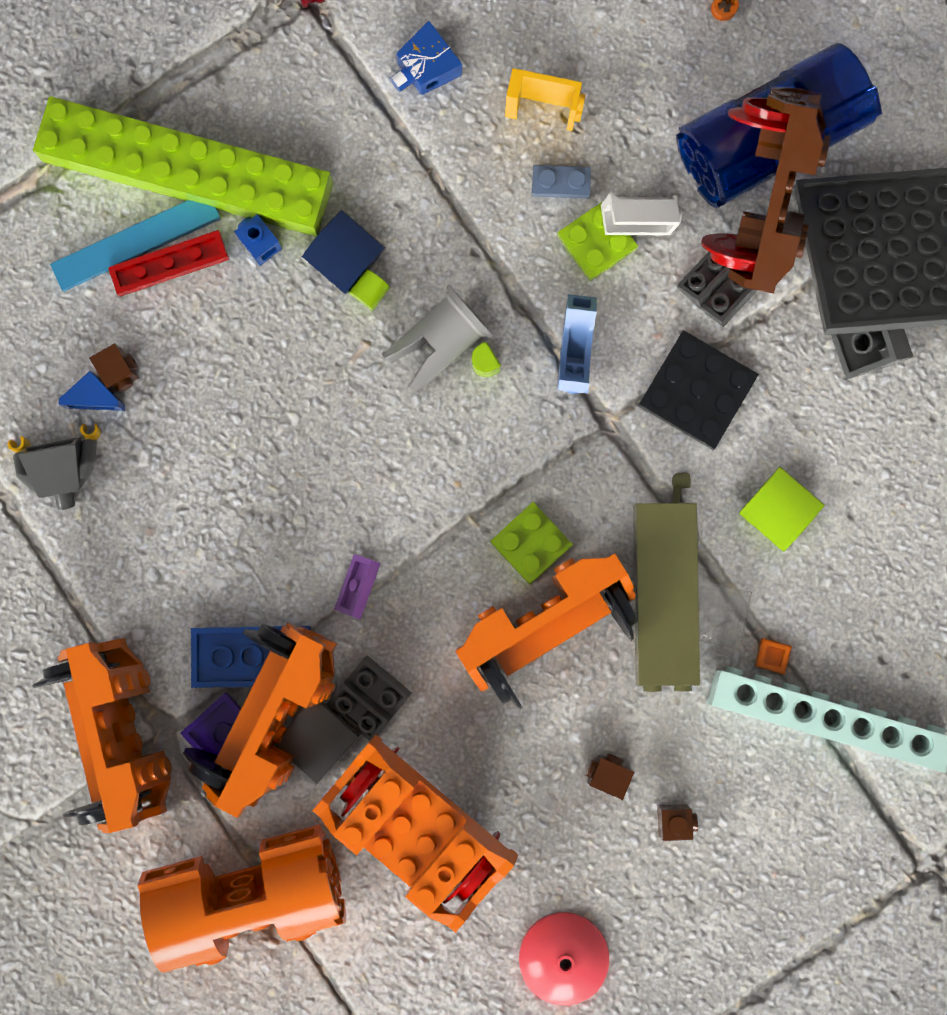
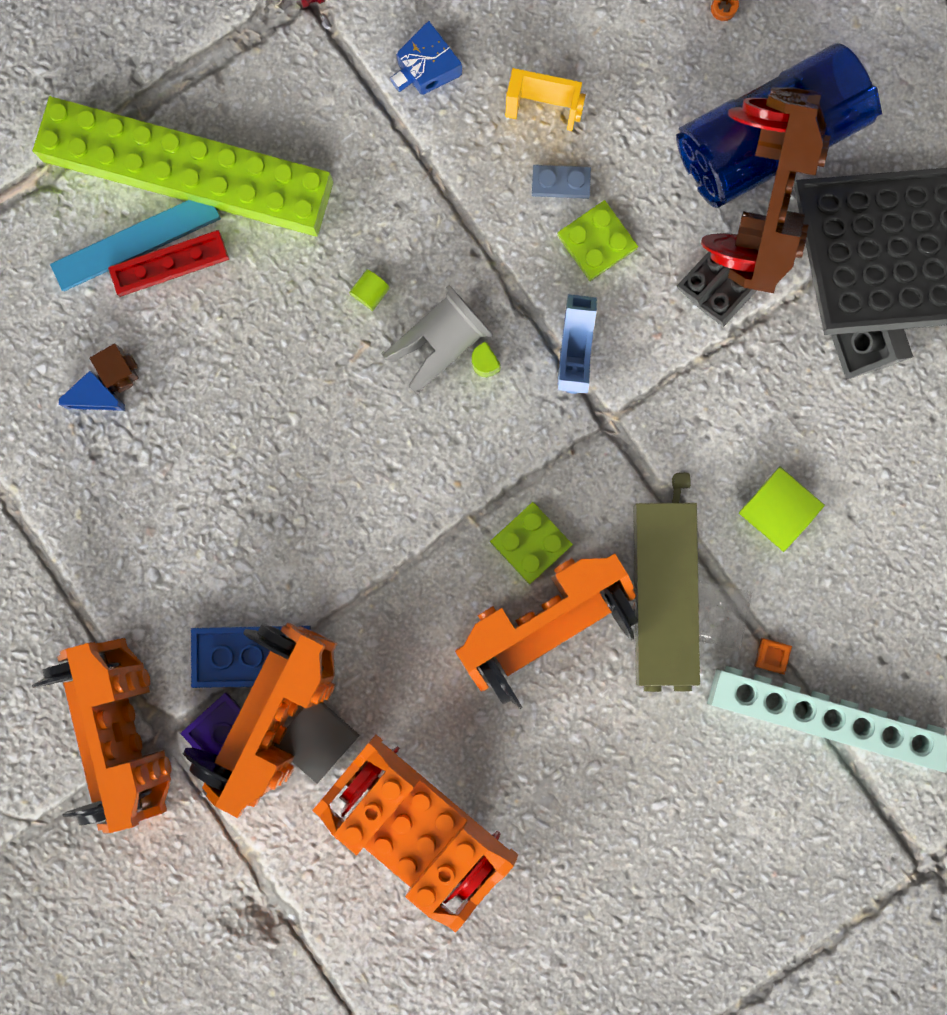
dark grey torso [8,423,101,510] -> none
orange cylinder [137,824,346,973] -> none
blue brick [234,214,283,266] -> none
dark blue slope [301,210,386,294] -> none
dark grey slope [326,655,412,741] -> none
medium lavender plate [334,554,381,619] -> none
coral dish [519,912,609,1005] -> none
reddish brown brick [585,753,635,800] -> none
white window [601,192,682,235] -> none
black plate [638,330,759,450] -> none
reddish brown brick [657,804,698,841] -> none

